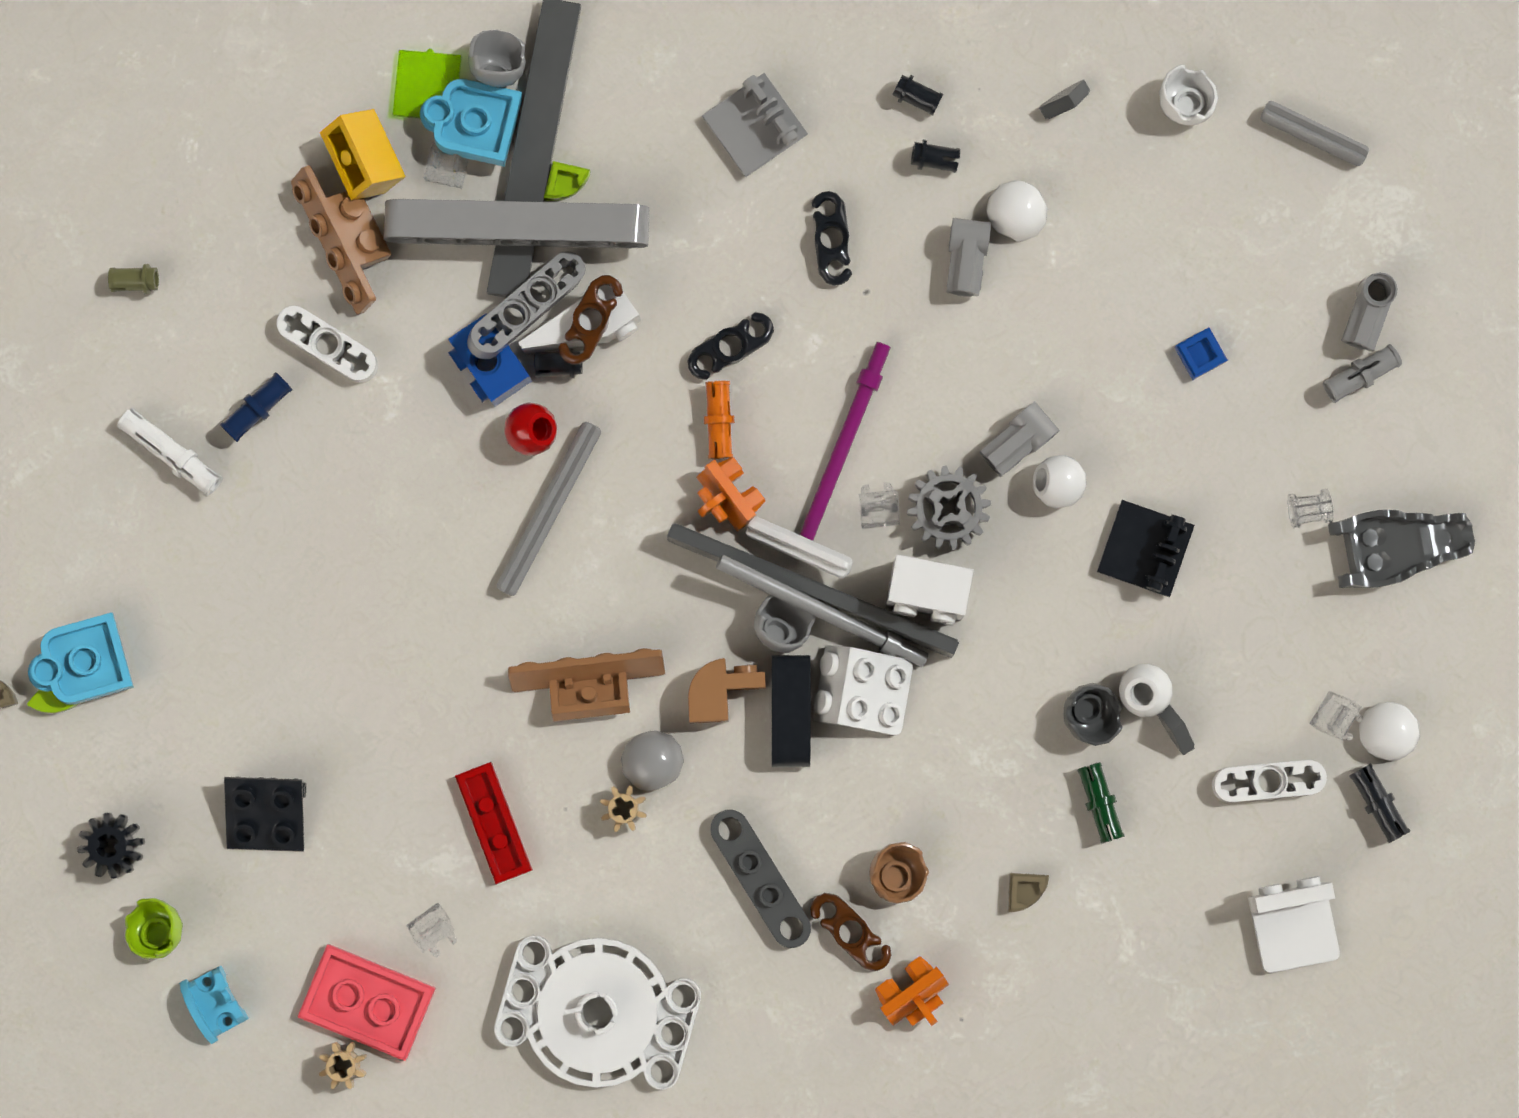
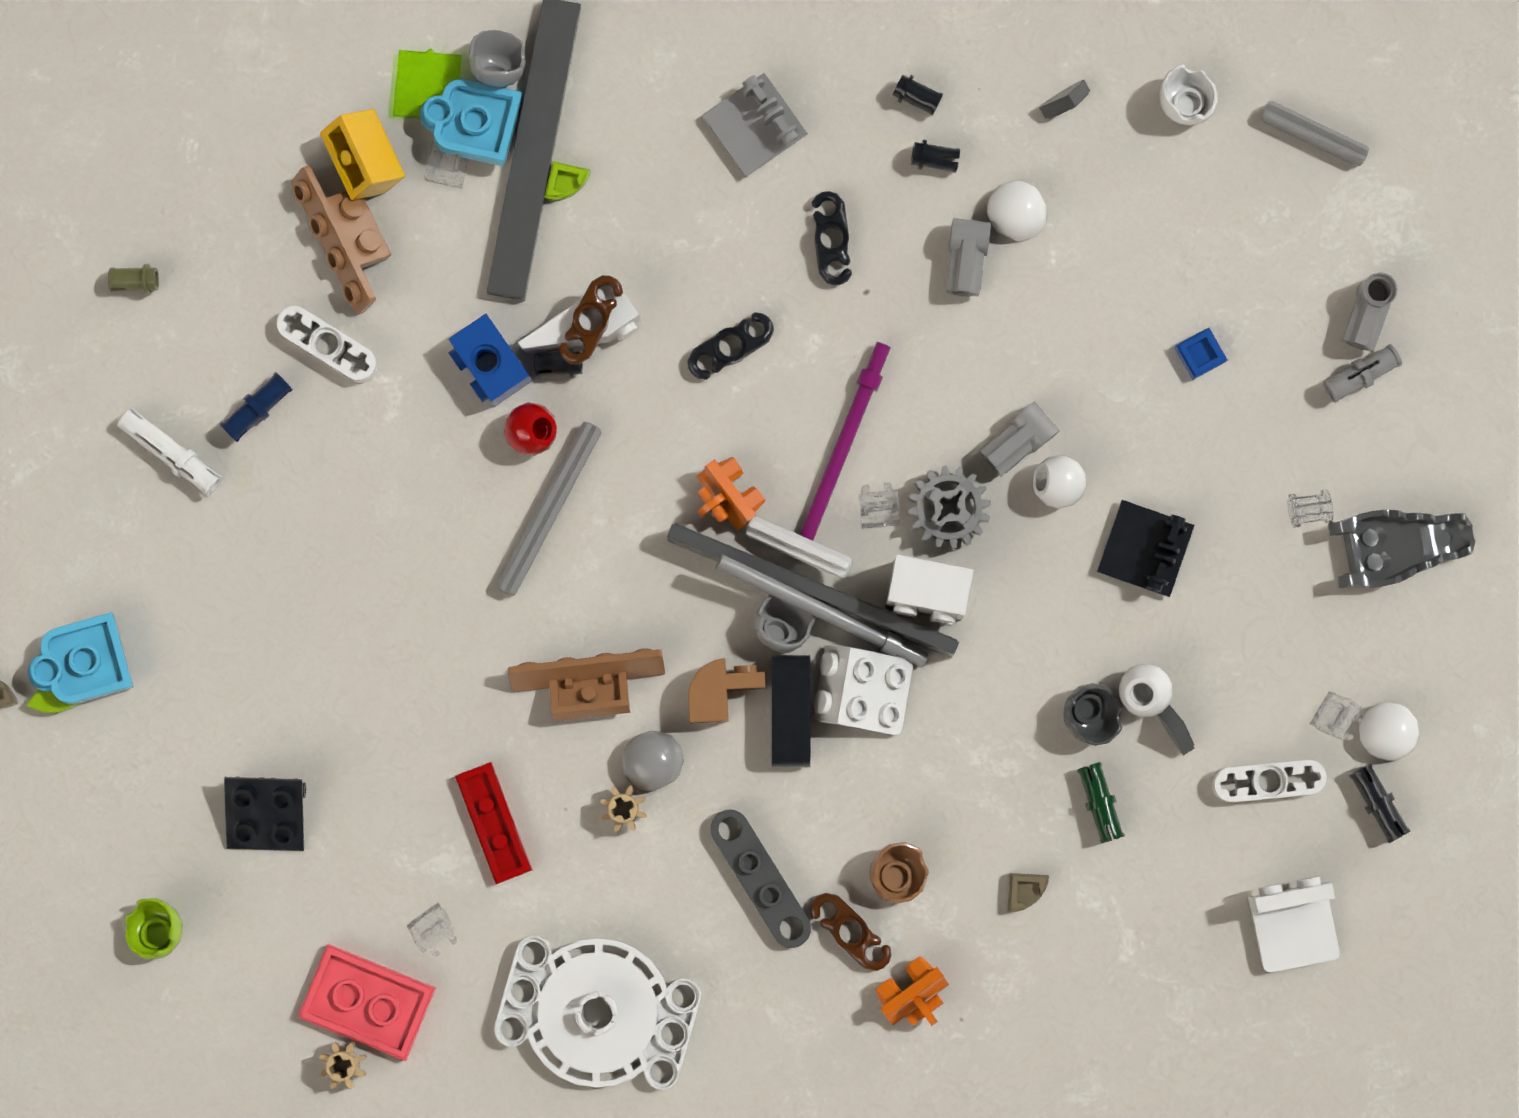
black gear [77,813,145,879] -> none
medium azure piece [179,966,249,1044] -> none
light grey beam [384,199,649,248] -> none
light grey beam [467,251,585,359] -> none
orange pin [704,381,735,459] -> none

